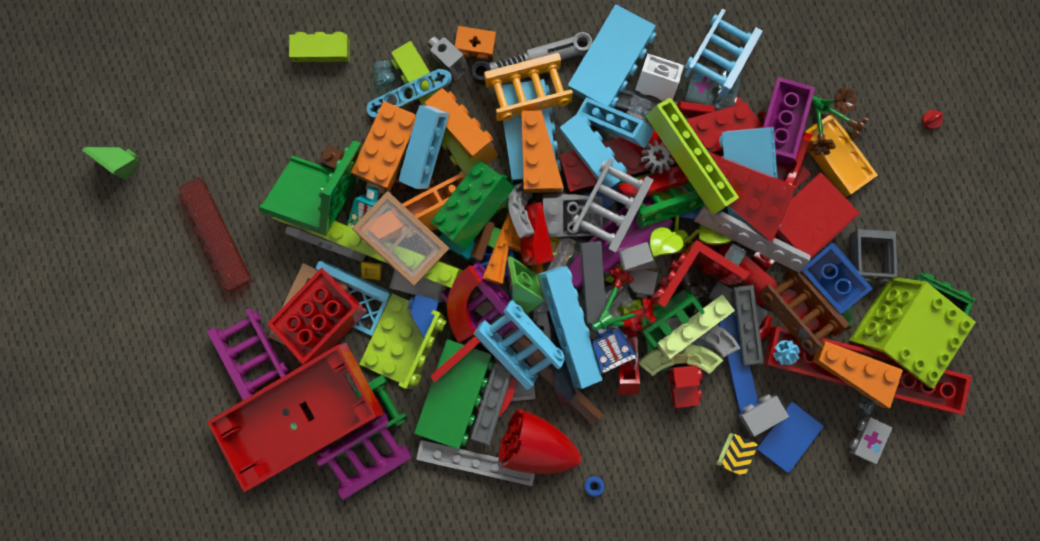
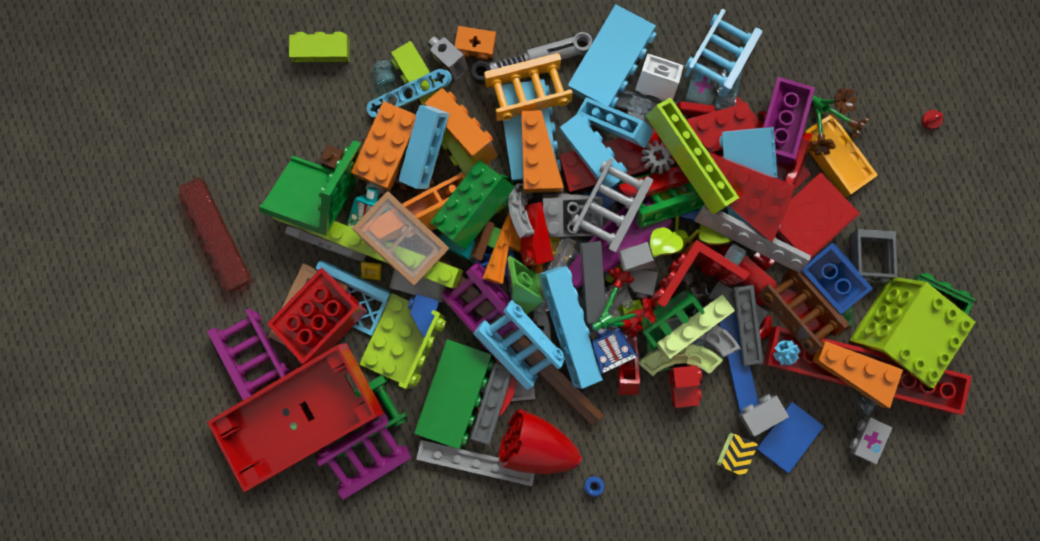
bright green slope [82,147,141,180] -> none
red tile [431,336,480,382] -> none
red tile [447,265,482,343] -> none
black tile [549,330,576,405] -> none

